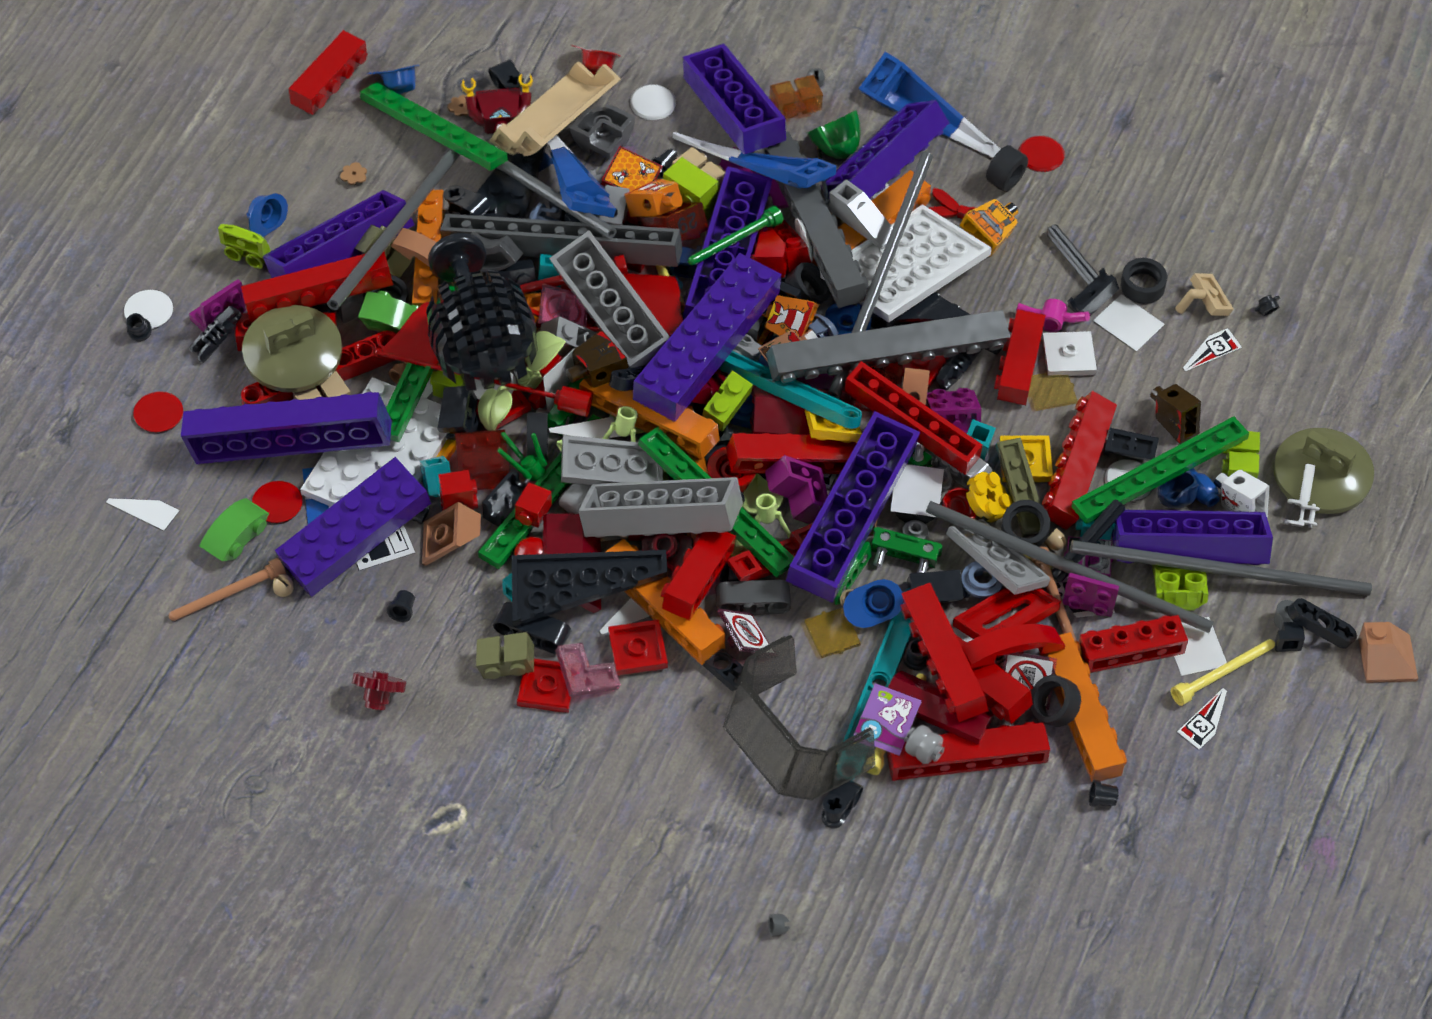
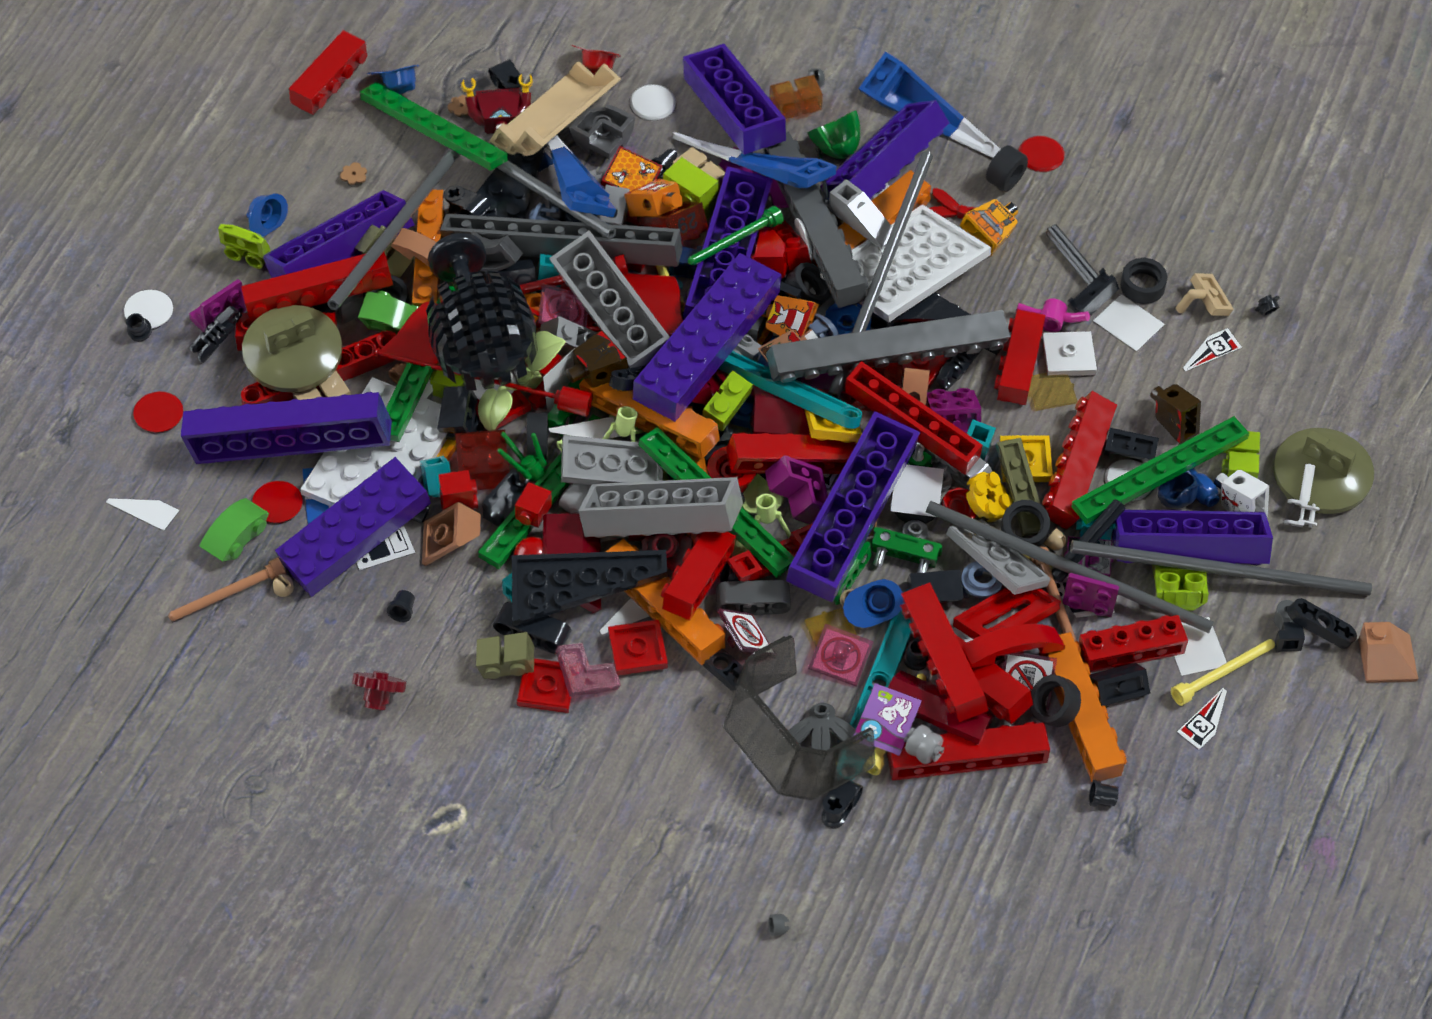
none -> dark grey plant [775,703,868,770]
none -> clear pink piece [808,624,874,687]
none -> black panel [1090,663,1151,706]

